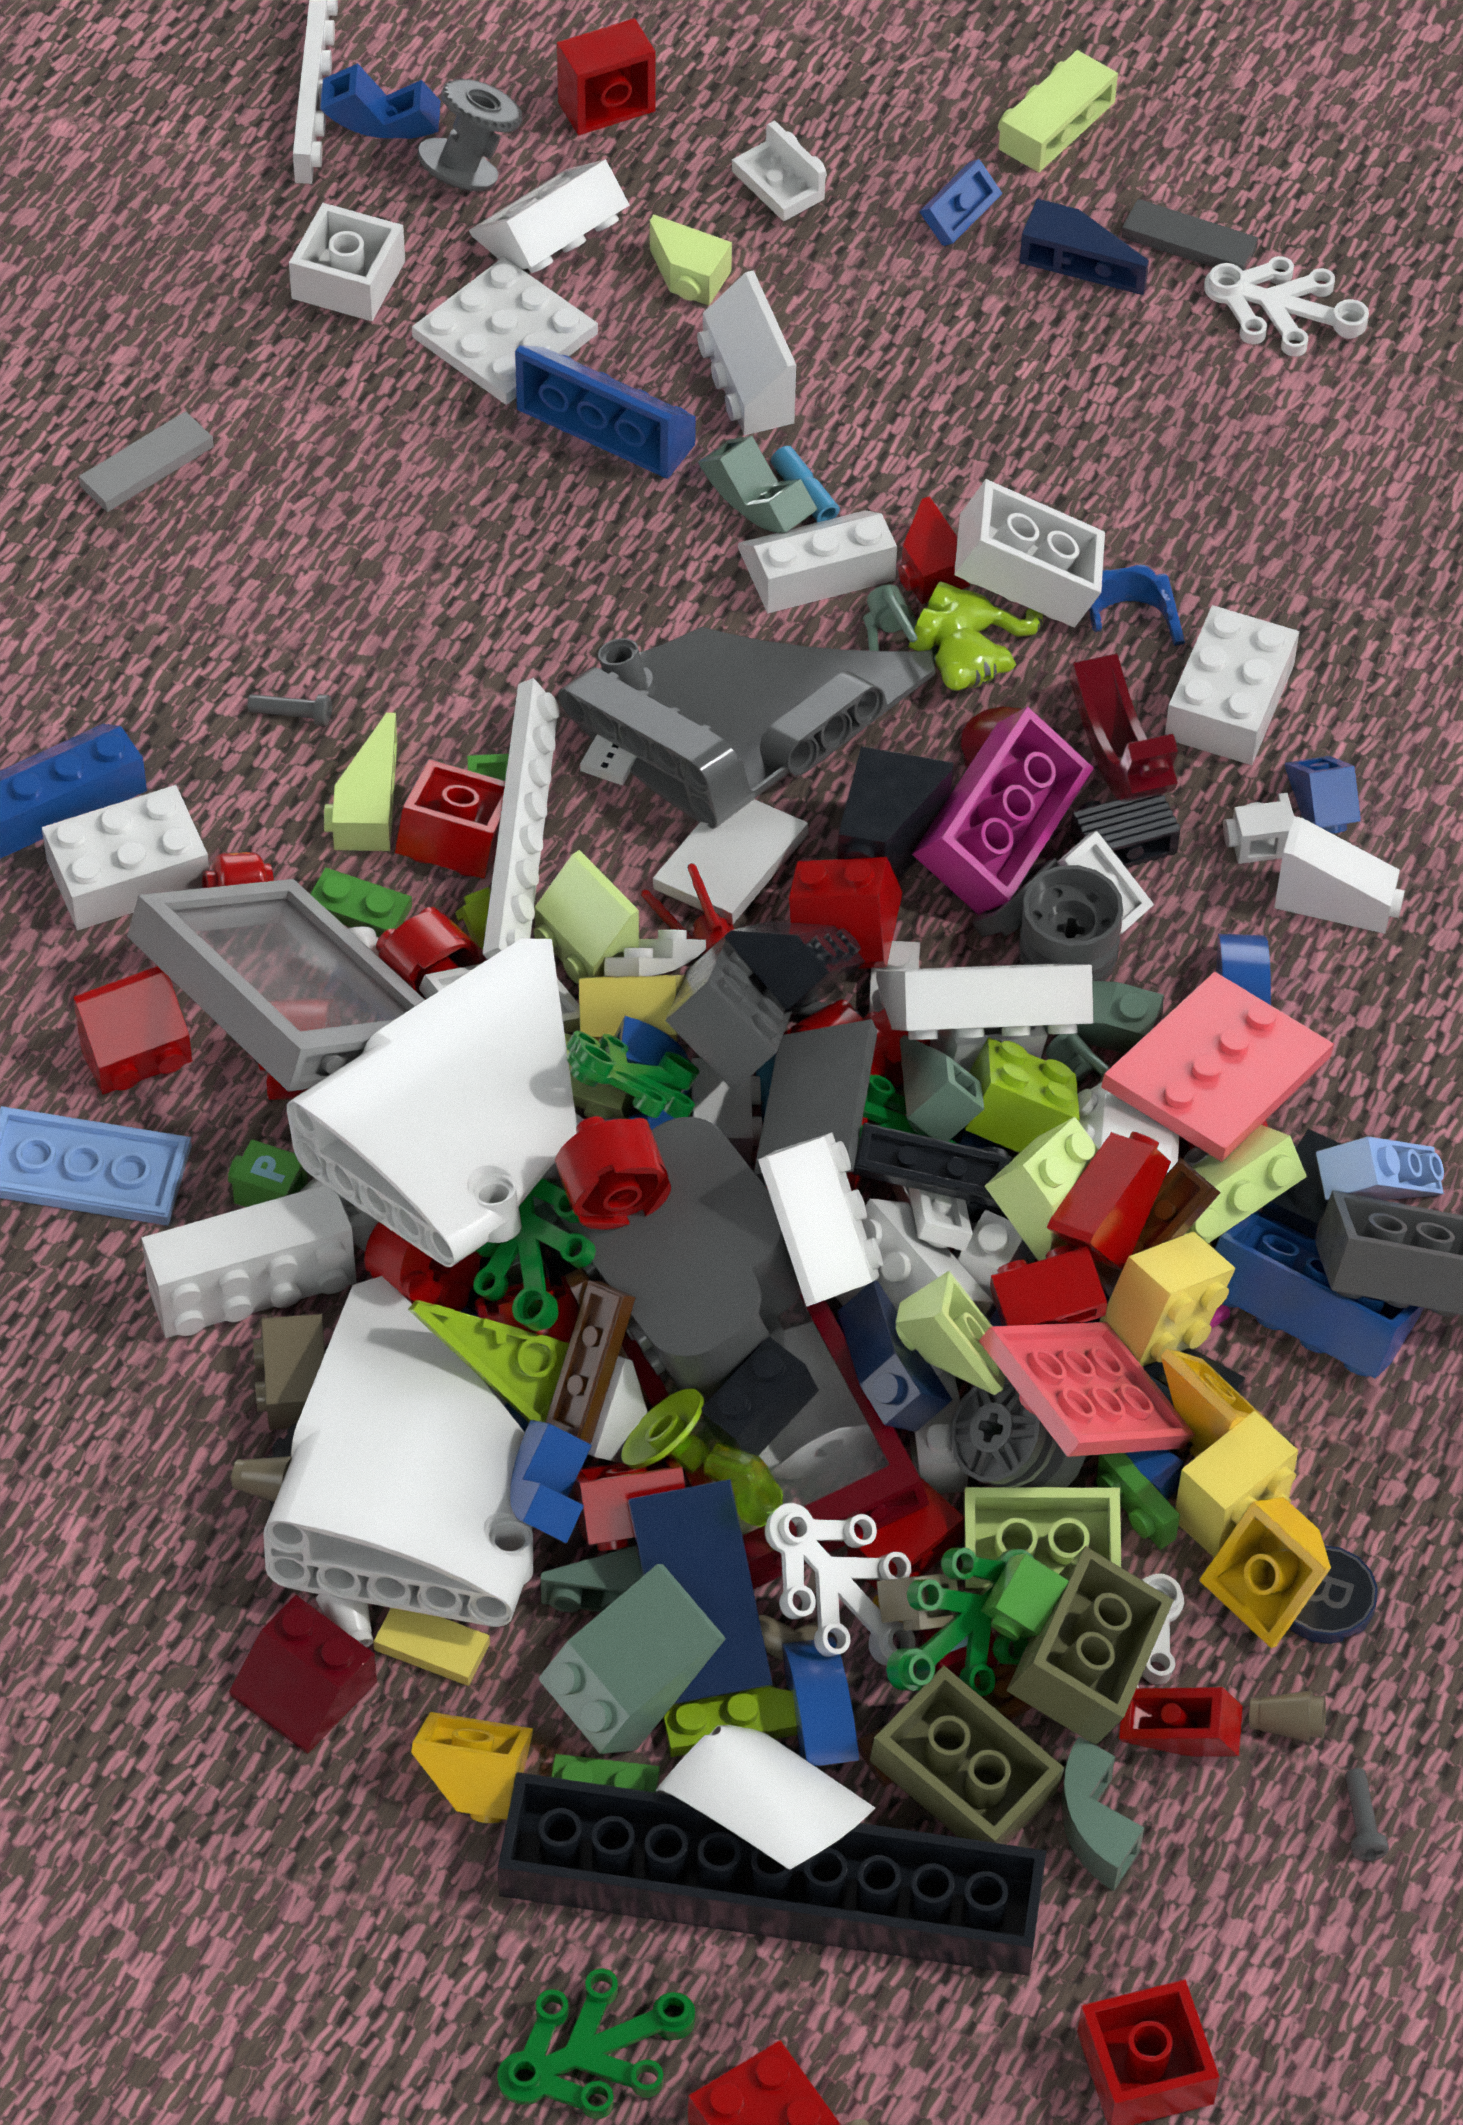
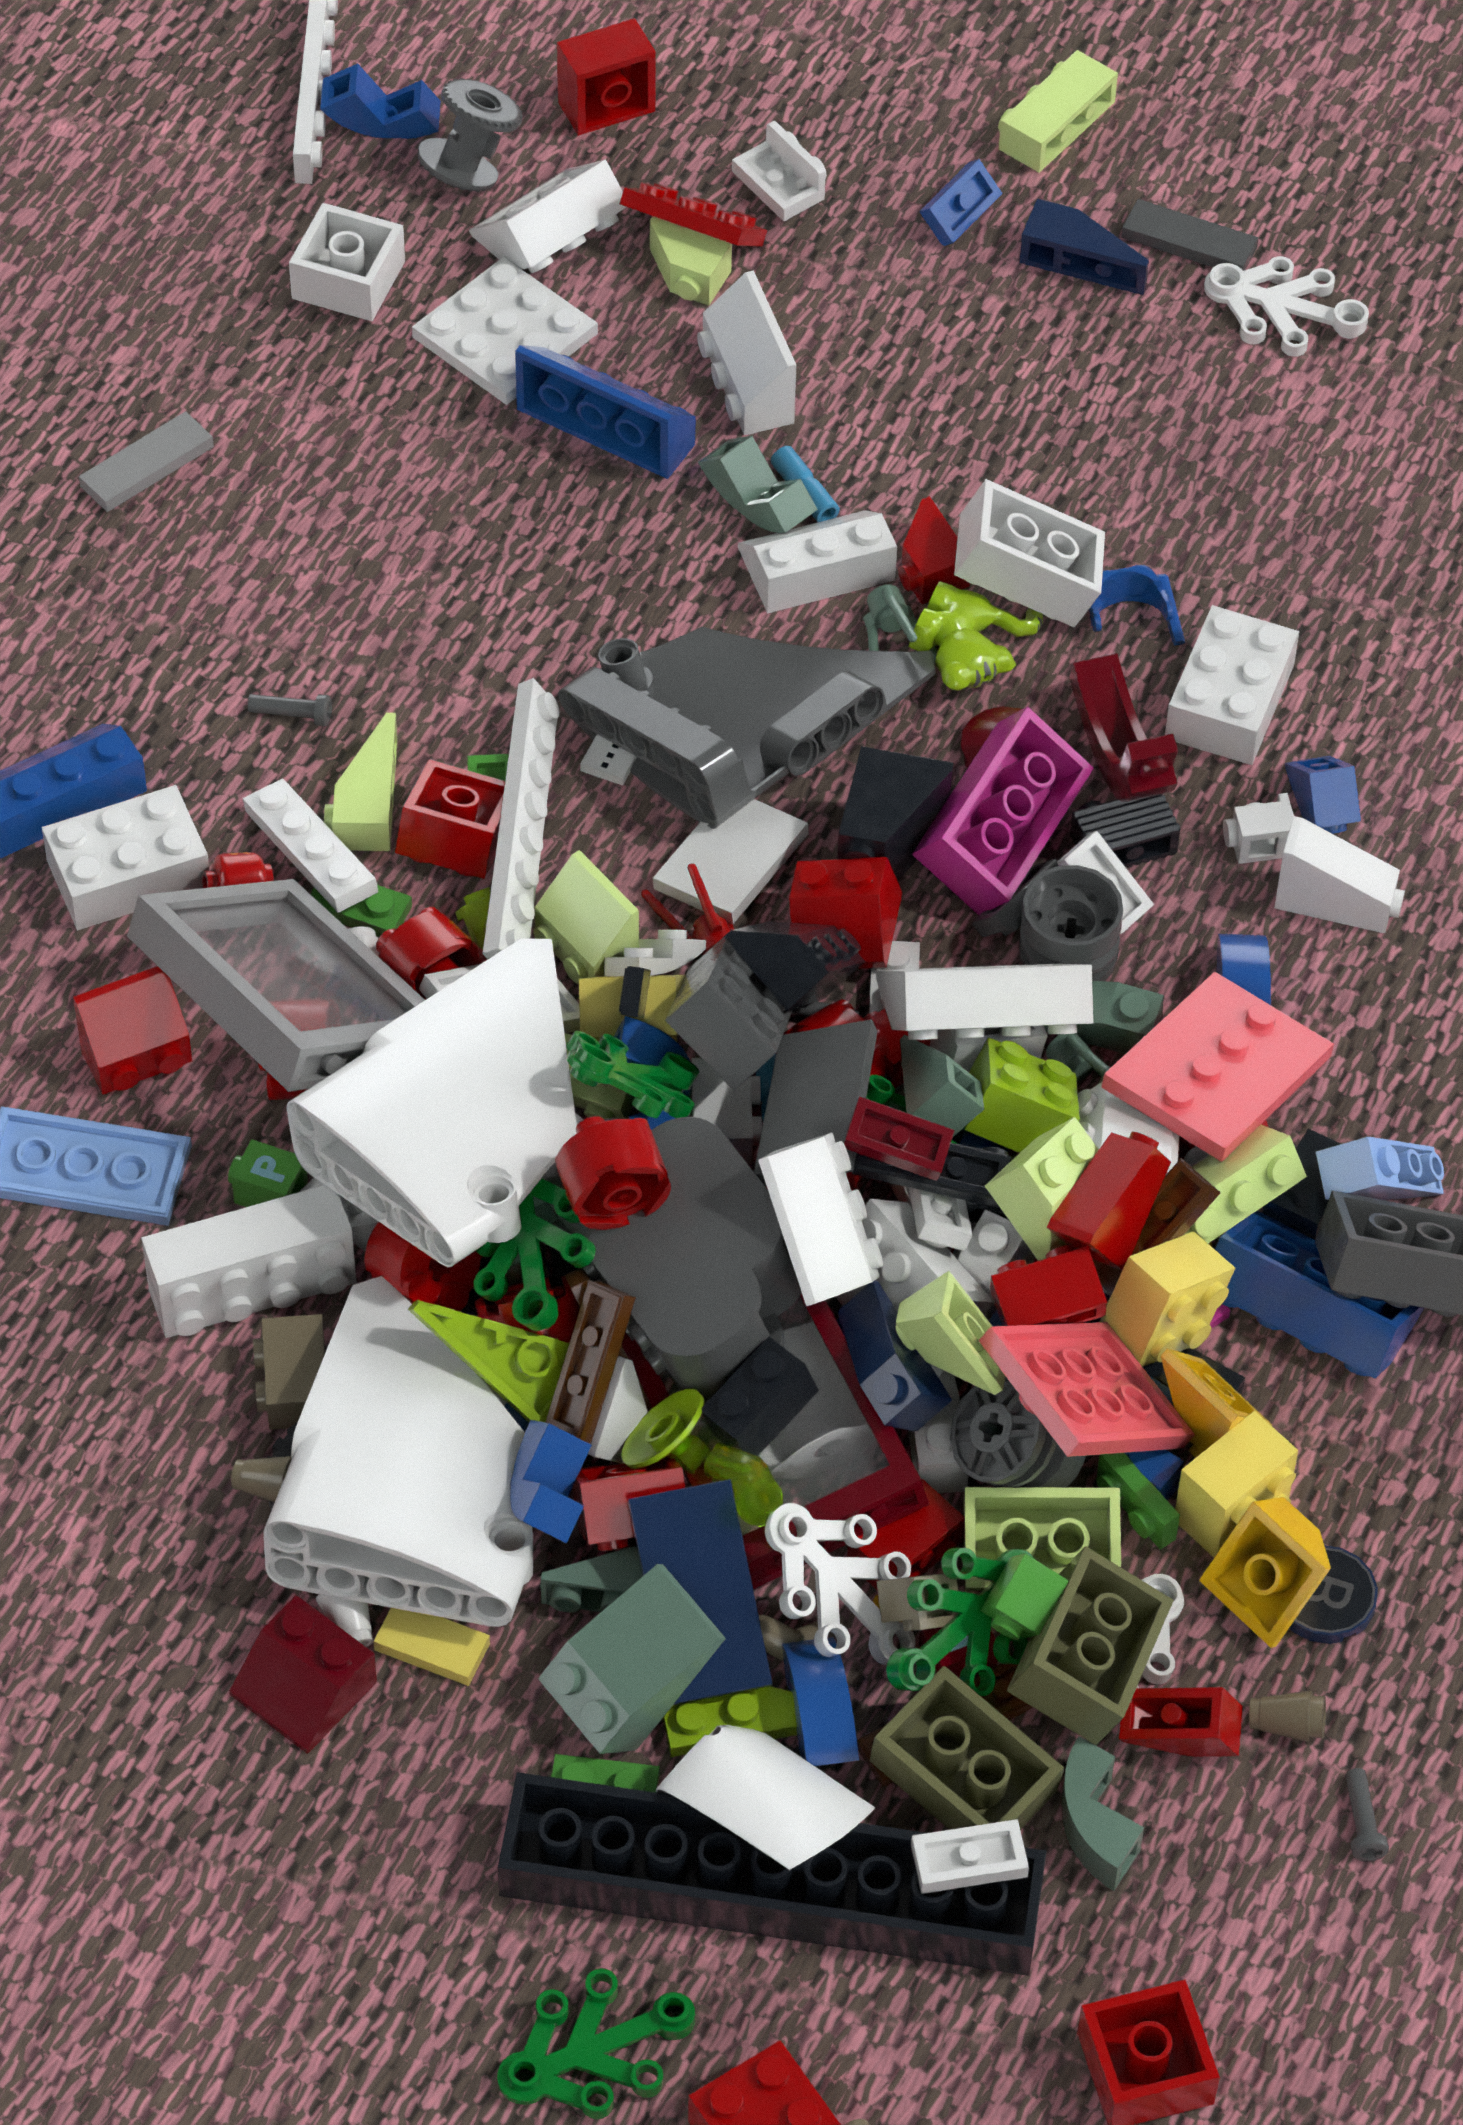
yellow slope [411,1712,533,1823] -> none
none -> white plate [243,778,379,913]
none -> red plate [619,182,768,246]
none -> black tile [619,966,651,1018]
none -> dark red plate [843,1096,955,1181]
none -> white plate [911,1819,1029,1894]

